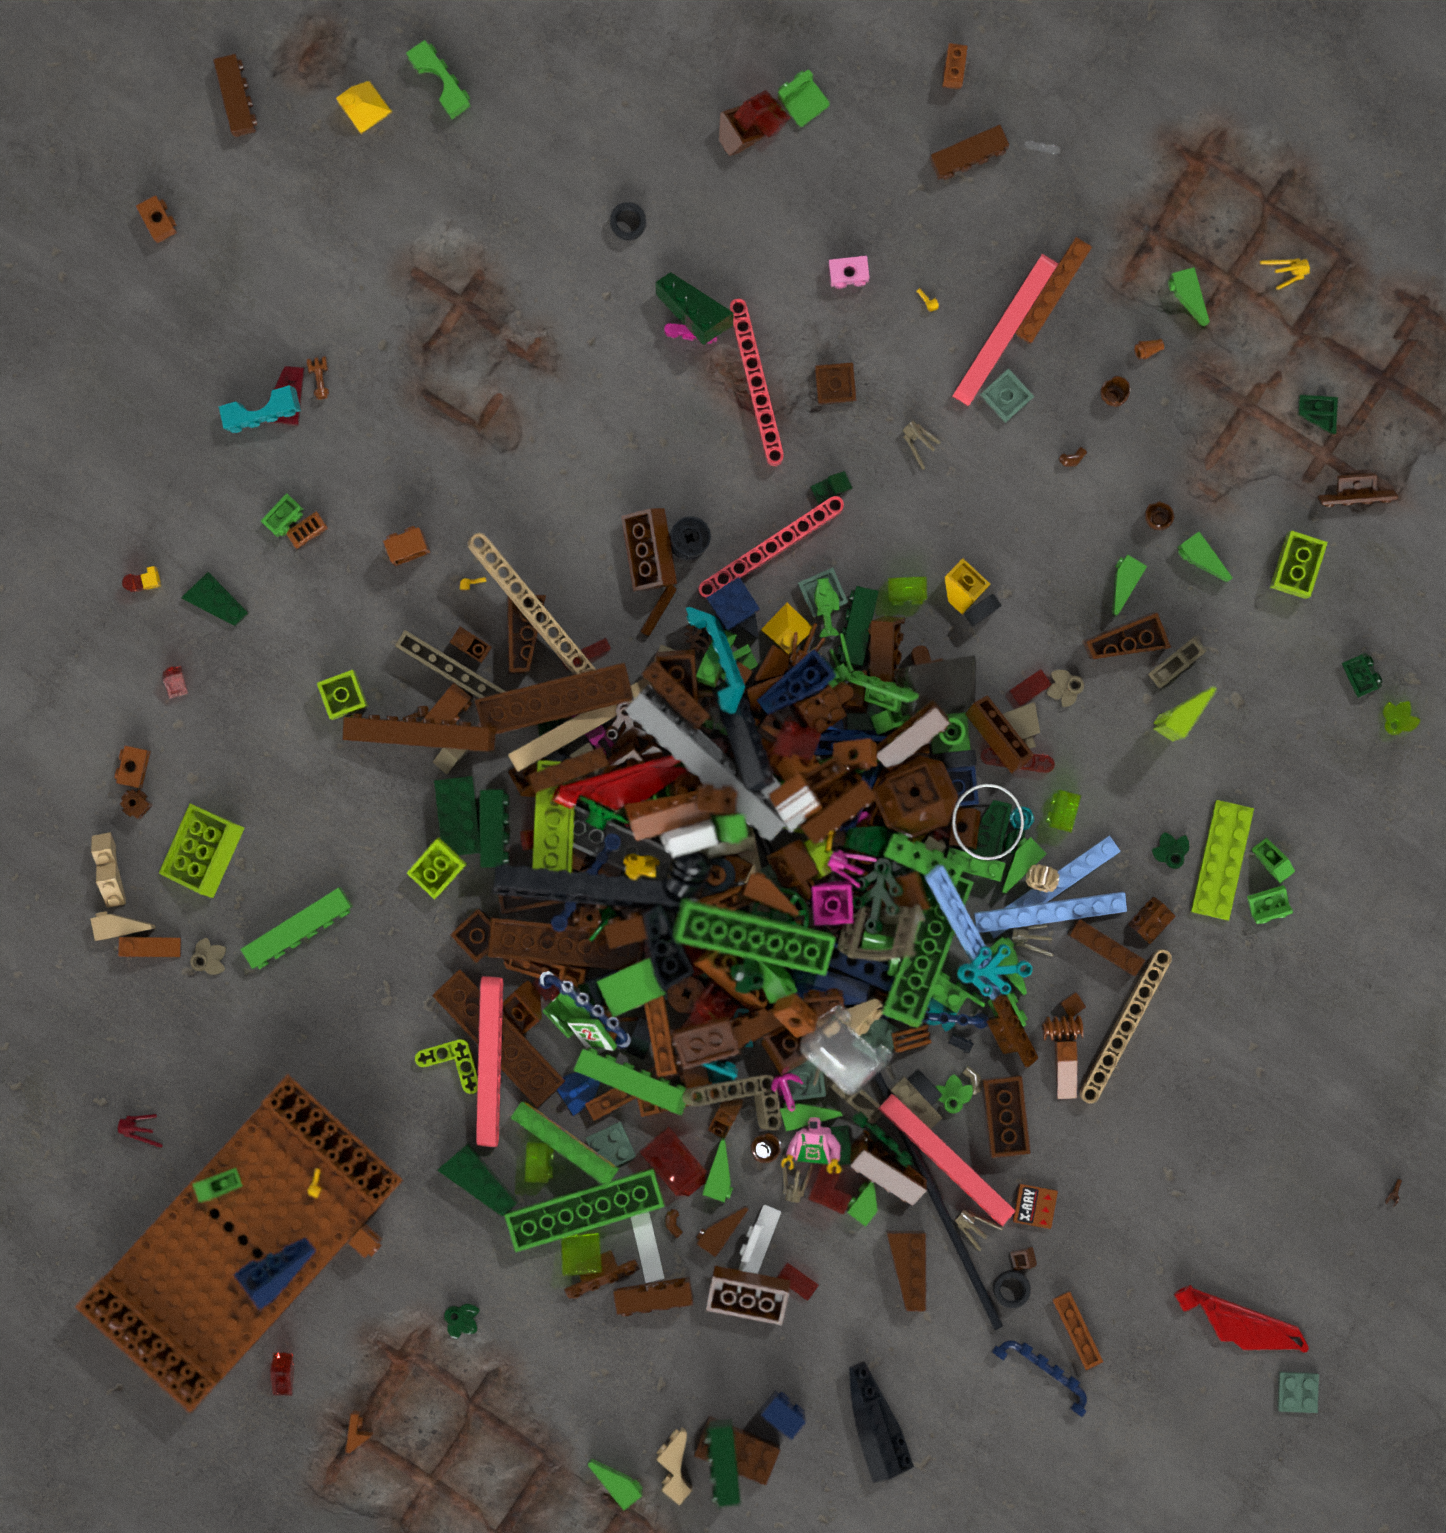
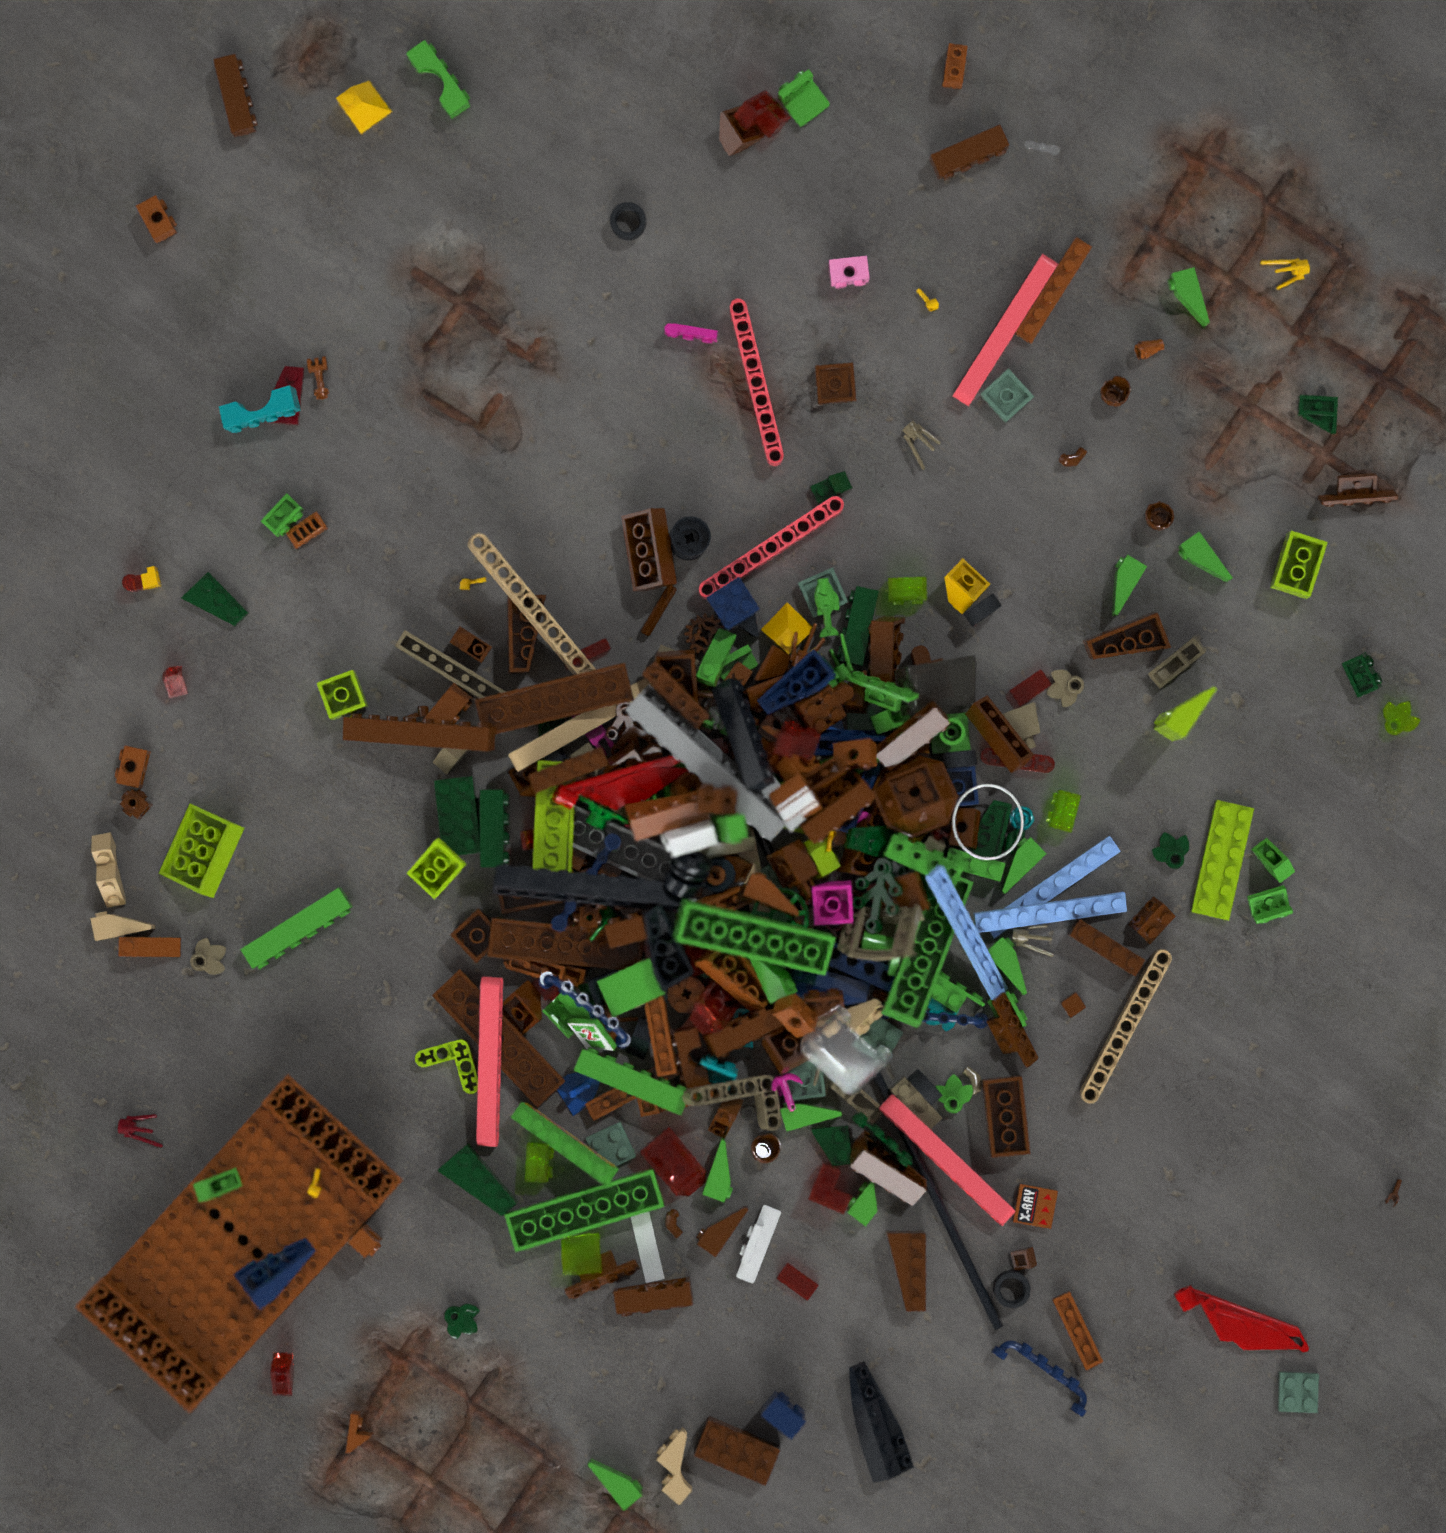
dark orange brick [383,526,431,567] -> none
yellow plate [624,854,660,880] -> none
dark green wedge [656,272,734,345] -> none
reddish brown tile [672,1016,740,1069] -> none
teal slope [686,607,745,714] -> none
dark green brick [705,1419,741,1508] -> none
reddish brown brick [706,1265,790,1325] -> none
dark green plate [730,957,764,994] -> none
torso [781,1117,841,1174] -> none
dark tan plant [782,1154,814,1203] -> none
dark pink plant [828,850,877,888] -> none
dark orange tile [891,1024,932,1052] -> none
black pin [948,1033,974,1053] -> none
dark tan plant [955,1209,1003,1251] -> none
teal plant [958,944,1033,996] -> none
tan gear [1026,864,1059,892] -> none
dark orange piece [1042,1015,1083,1041] -> none
slope [1055,1040,1077,1099] -> none

